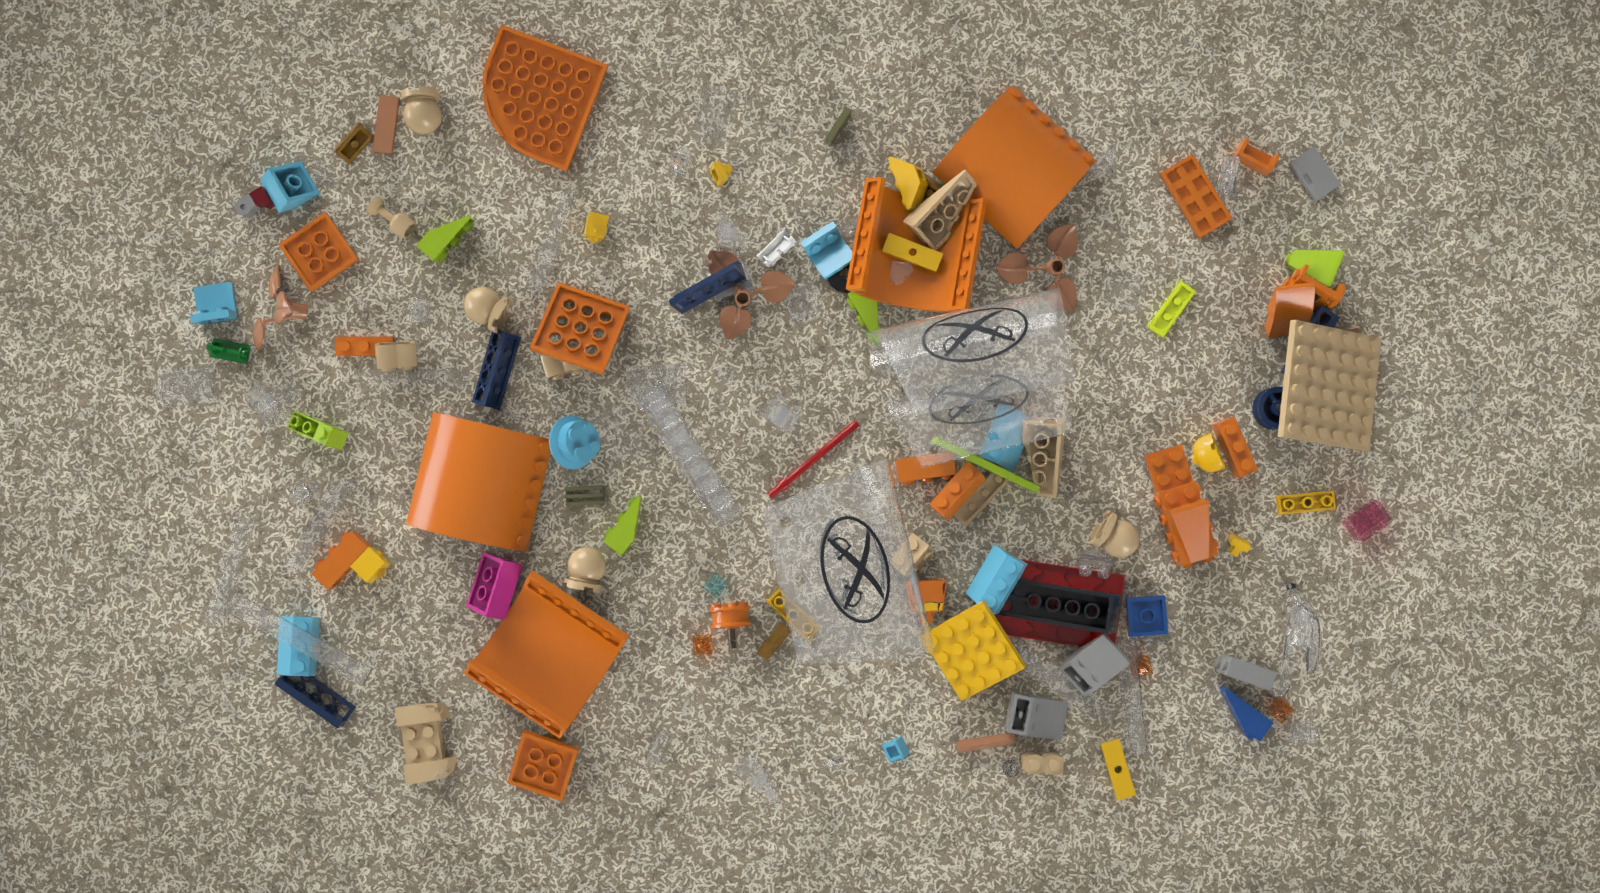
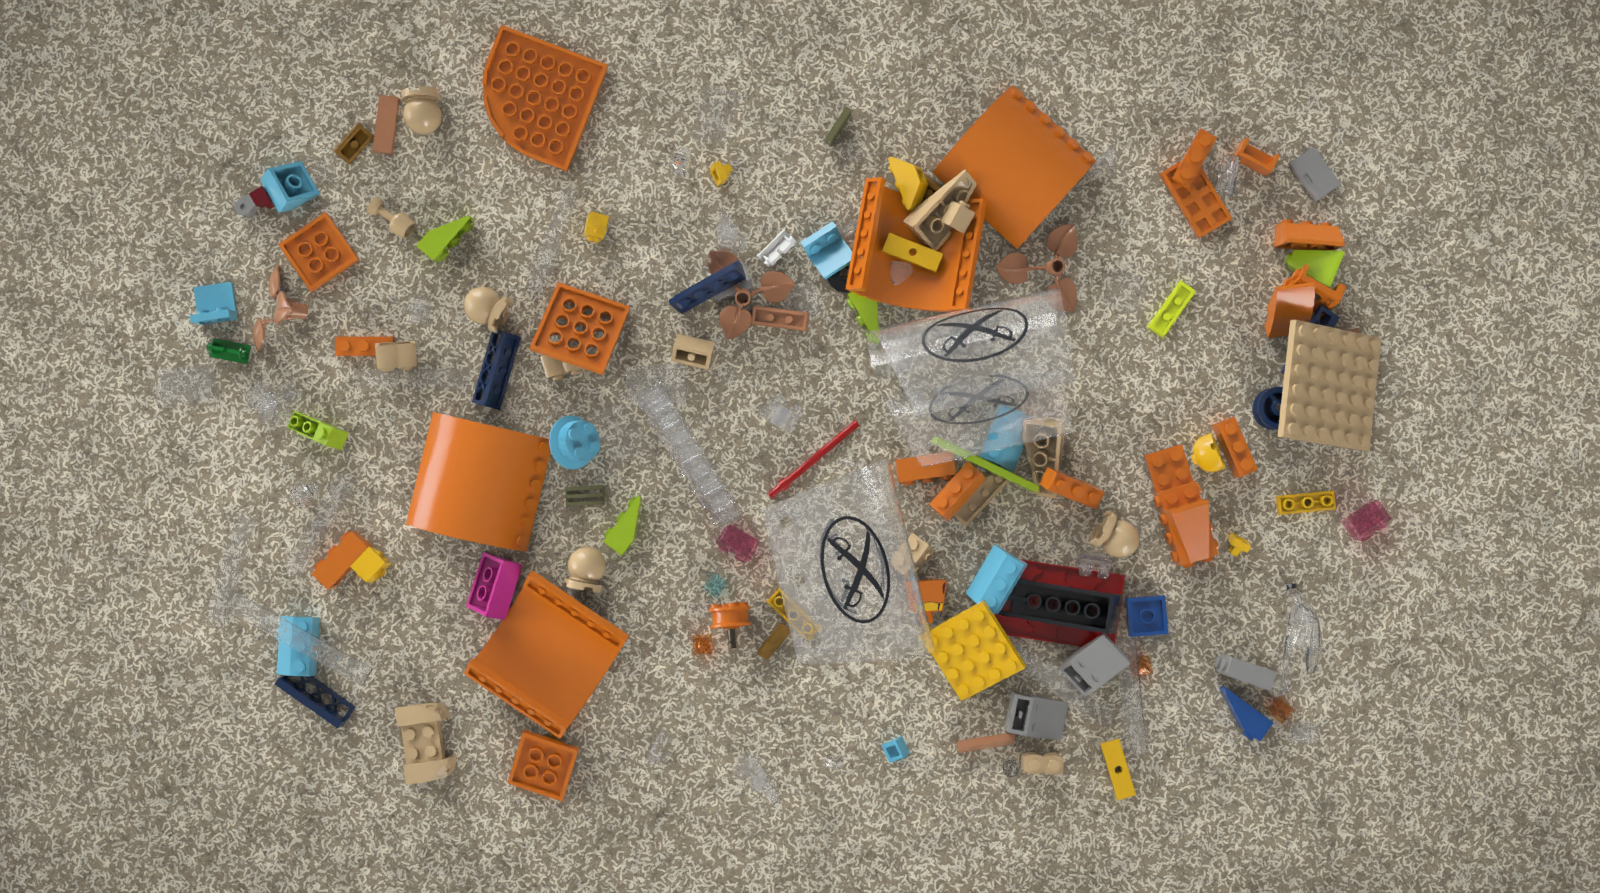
none -> tan brick [671,334,715,370]
none -> clear pink brick [716,523,761,563]
none -> nougat tile [751,305,810,331]
none -> tan brick [941,200,975,233]
none -> orange brick [1040,467,1105,510]
none -> orange plate [1171,128,1217,189]
none -> orange slope [1274,220,1345,250]

